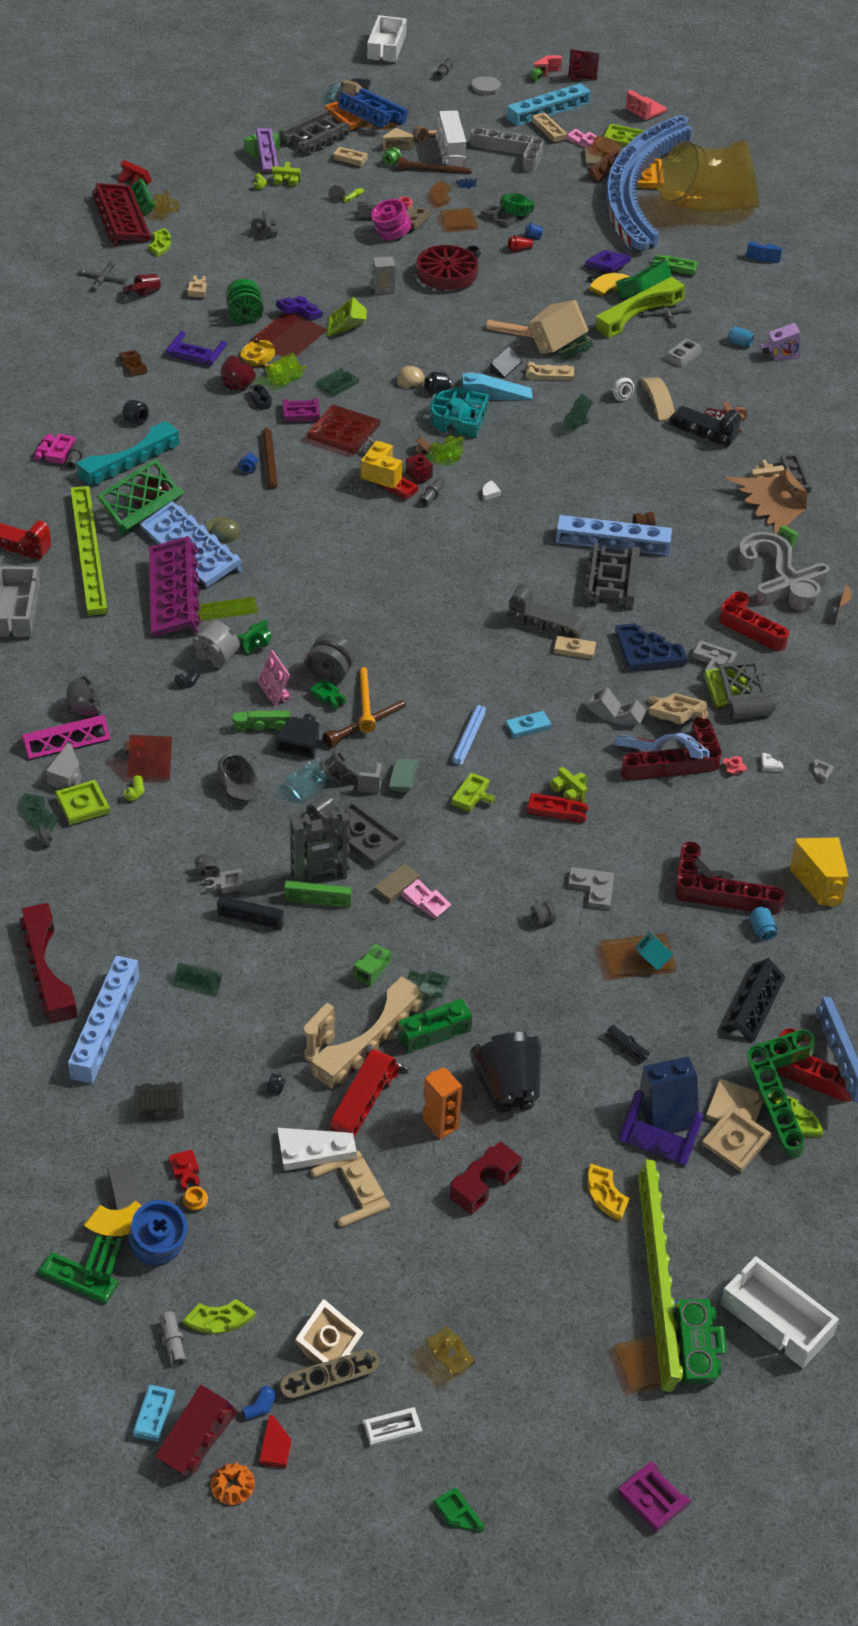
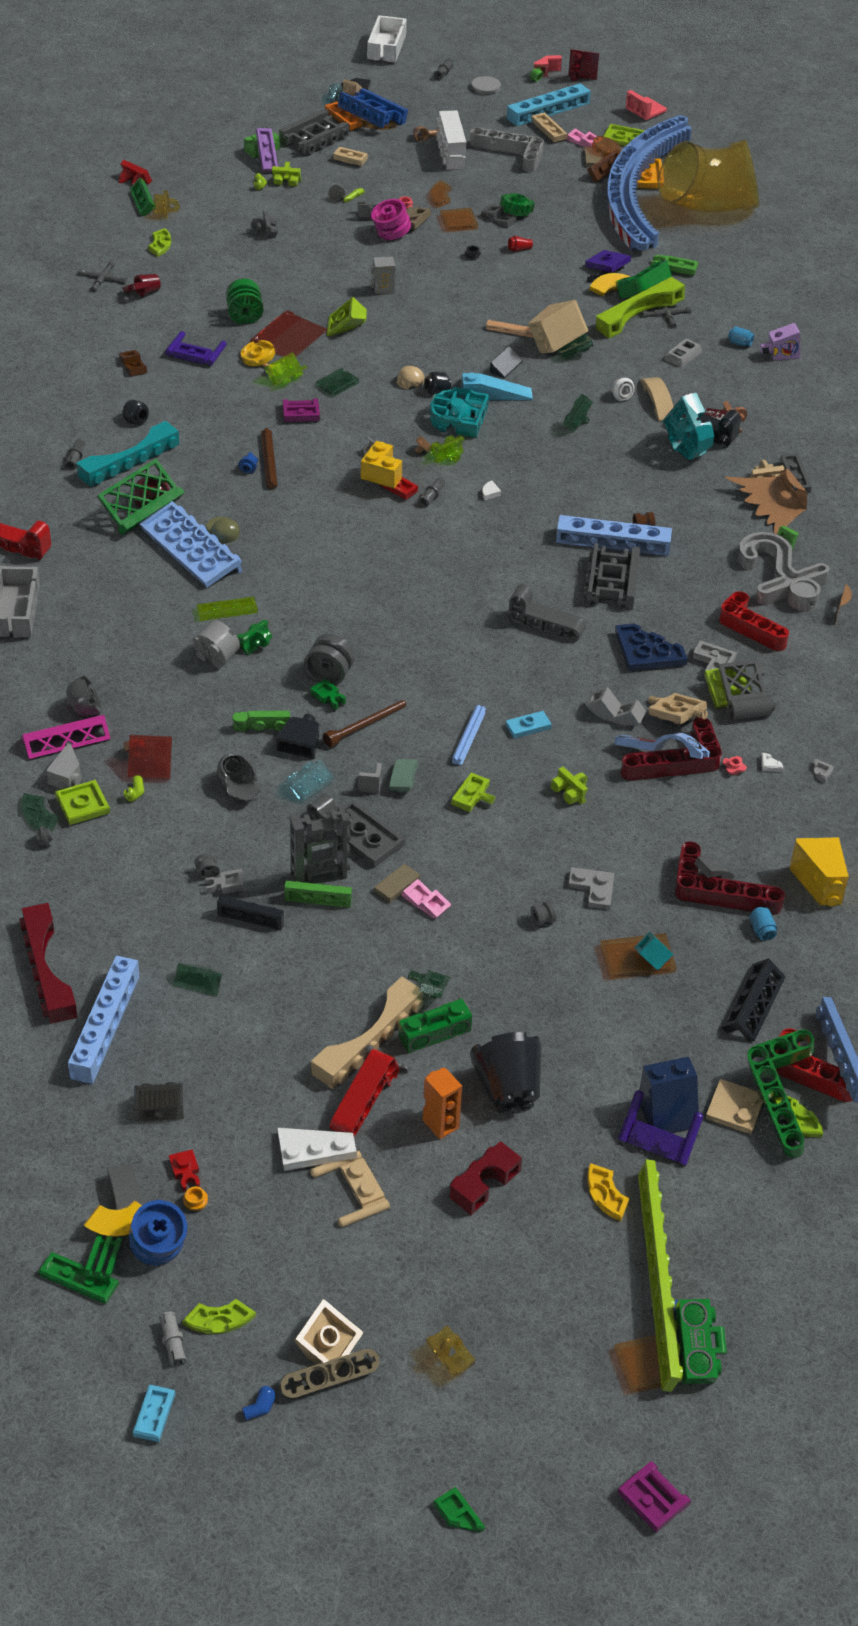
dark pink plate [34,434,76,464] -> none
lime plate [71,486,108,616] -> none
dark red bracket [92,183,151,247] -> none
magenta bracket [149,536,201,637] -> none
dark red wedge [155,1384,238,1478] -> none
black arm [174,668,202,688] -> none
tan plate [188,275,207,298] -> none
orange gear [211,1461,255,1505] -> none
dark red cylinder [220,356,256,390] -> none
black beam [249,384,272,410] -> none
bright pink hinge [257,650,290,707] -> none
red tile [260,1415,292,1468] -> none
black plate [267,1072,285,1096] -> none
dark purple plate [275,296,323,320] -> none
tan plate [304,1003,335,1062] -> none
clear red plate [307,404,380,454] -> none
dark grey piece [319,750,358,786] -> none
bright green leg [354,944,393,987] -> none
light orange piece [359,667,376,733] -> none
white tile [363,1407,422,1448] -> none
bright green wheel [382,147,402,166] -> none
tan slope [383,128,414,151] -> none
reddish brown piece [398,157,472,174] -> none
dark red brick [405,453,433,484] -> none
dark red piece [416,245,478,290] -> none
clear blue piece [456,178,477,189] -> none
blue hose [525,222,543,240] -> none
tan plate [525,362,574,381] -> none
red hinge [527,793,588,823] -> none
tan plate [554,636,596,660] -> none
black pin [605,1025,650,1064] -> none
tan plate [702,1106,771,1173] -> none
white piece [720,1256,839,1368] -> none
blue slope [746,241,783,263] -> none
none -> teal connector [662,393,714,460]

